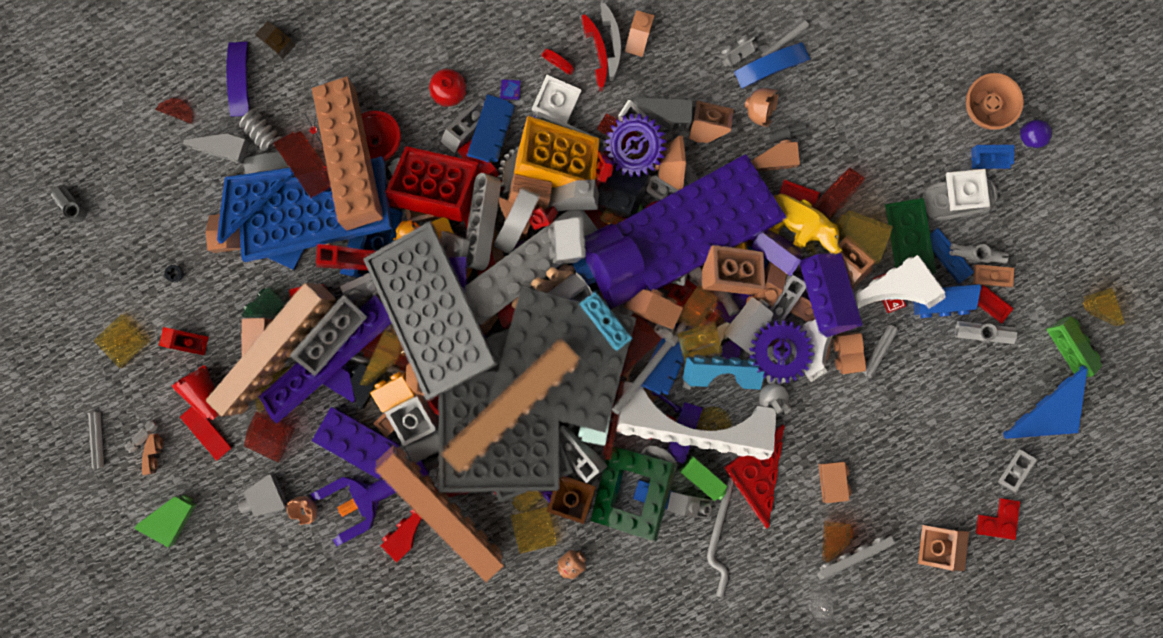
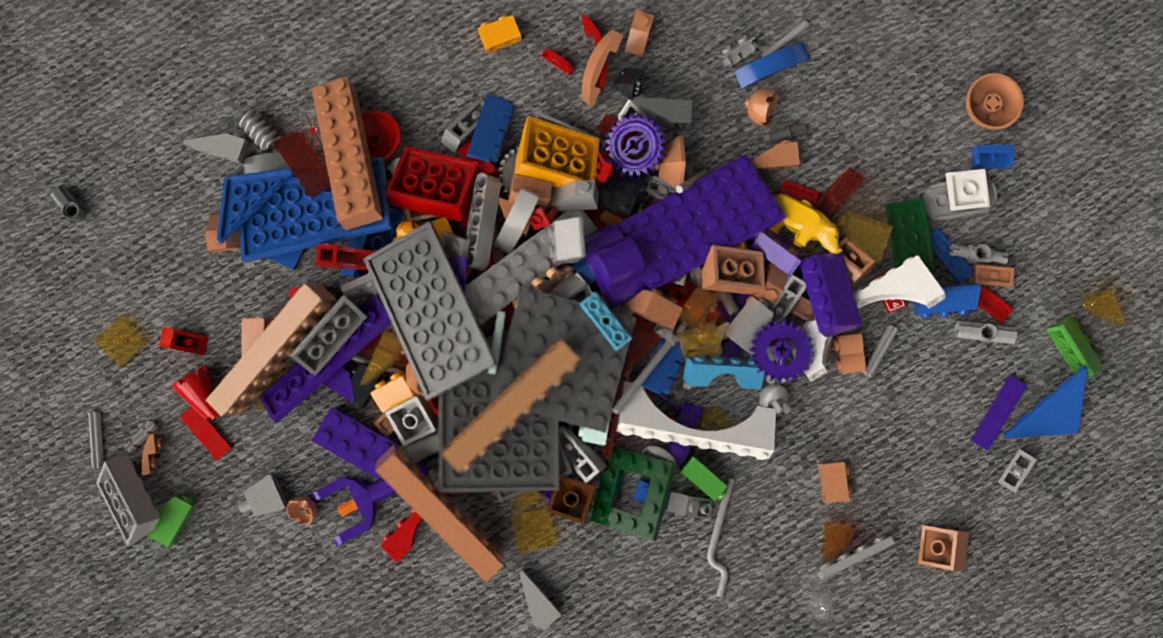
clear red tile [155,98,193,124] -> none
black bush [164,265,184,283] -> none
dark purple slope [226,42,250,117] -> none
clear green slope [241,287,287,319] -> none
clear red slope [244,411,295,463] -> none
dark brown slope [255,21,295,59] -> none
red cylinder [429,68,467,107] -> none
dark purple tile [500,79,521,101] -> none
white plate [532,75,581,124] -> none
nougat head [557,550,586,579] -> none
light grey slope [600,3,621,81] -> none
nougat slope [689,101,734,143] -> none
red tile [723,424,785,528] -> none
red plate [975,498,1020,540] -> none
dark purple hair [1020,120,1052,148] -> none
none -> light grey slope [96,456,160,546]
none -> light orange brick [478,15,522,54]
none -> light aqua tile [488,311,505,374]
none -> light grey slope [519,569,562,631]
none -> nougat slope [582,30,623,107]
none -> black slope [612,68,645,100]
none -> light grey bar [676,169,708,193]
none -> dark purple tile [970,375,1027,451]

